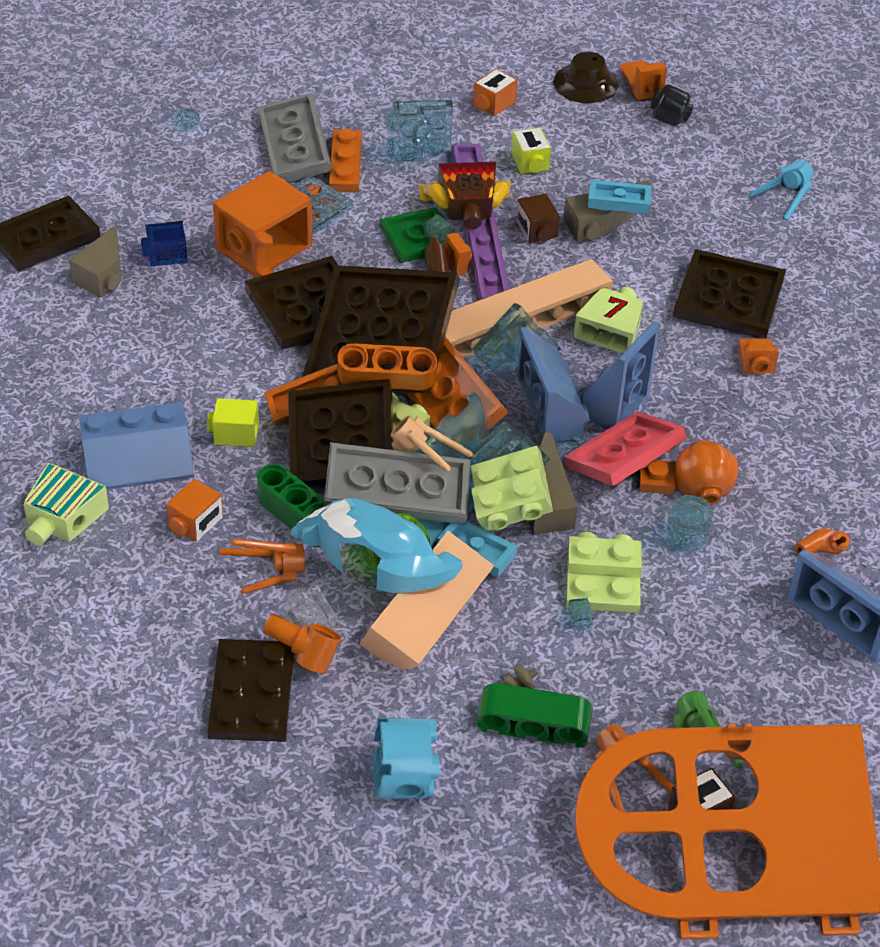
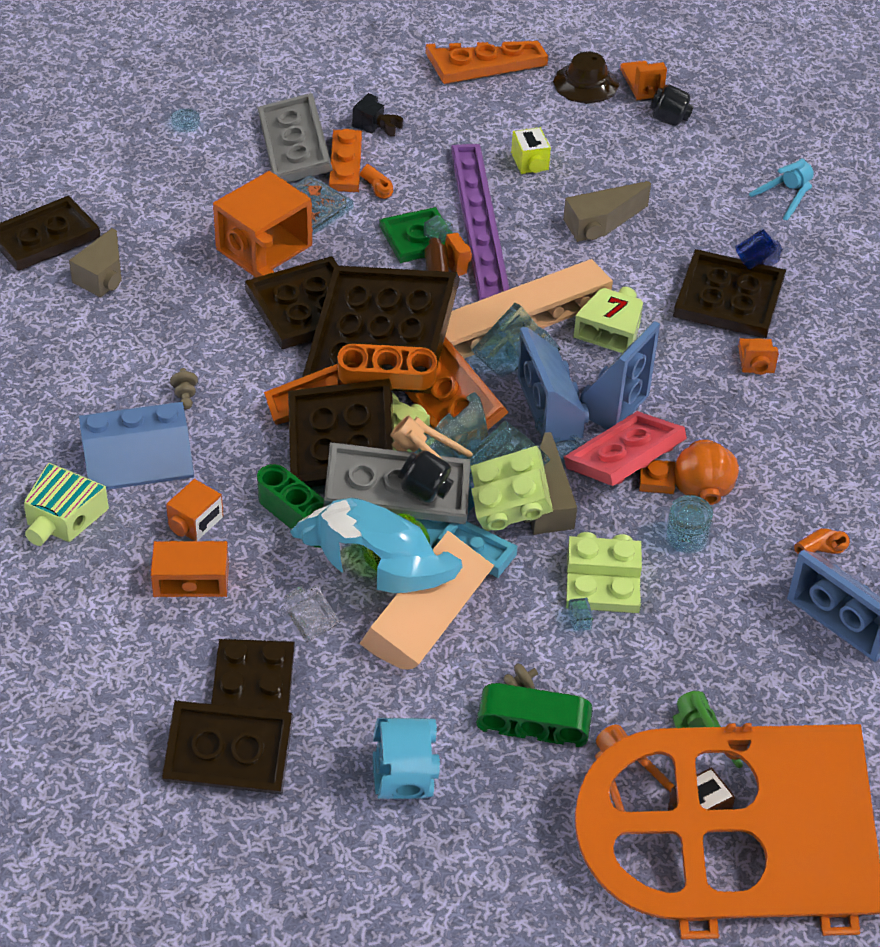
clear blue brick [141,221,188,267] -> none
neon yellow brick [207,398,259,447] -> none
orange plant [218,538,305,594] -> none
orange pin [263,613,342,674] -> none
clear light blue plate [387,100,453,162] -> none
torso [418,162,511,229] -> none
orange brick [473,69,518,116] -> none
reddish brown brick [516,193,560,243] -> none
medium azure plate [587,179,652,214] -> none
none -> orange brick [151,541,229,597]
none -> dark brown plate [162,700,294,795]
none -> dark tan hair [170,368,198,410]
none -> black piece [352,93,403,136]
none -> orange arm [360,164,393,199]
none -> black head [398,450,454,504]
none -> orange wing [425,41,548,84]
none -> clear blue piece [735,229,783,269]

